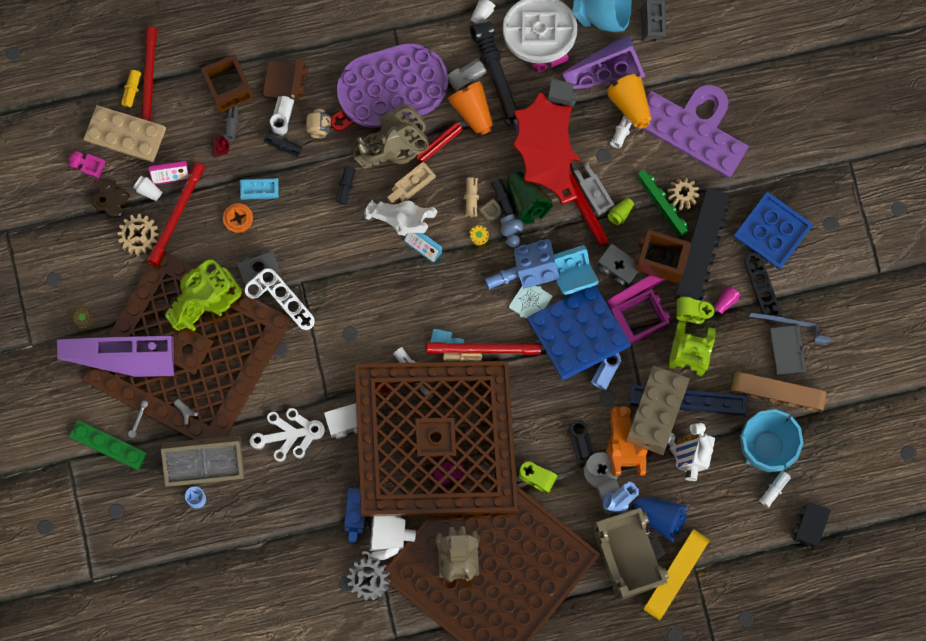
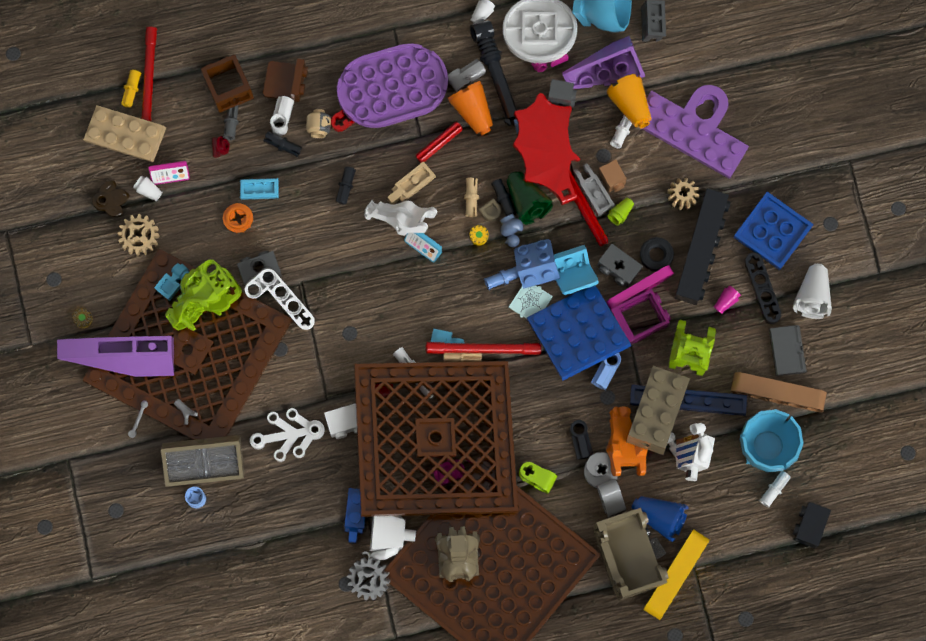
dark pink plate [67,151,106,179] -> none
green plate [69,420,147,471] -> none
red piece [147,162,205,266] -> none
dark tan animal [353,104,429,169] -> none
light blue piece [603,481,639,514] -> none
reddish brown window [634,230,692,284] -> none
green plate [637,169,688,239] -> none
lime piece [677,297,714,324] -> none
sand blue piece [749,313,832,345] -> none
none -> medium azure plate [154,263,189,300]
none -> medium nougat brick [598,160,627,192]
none -> white cone [793,263,832,319]

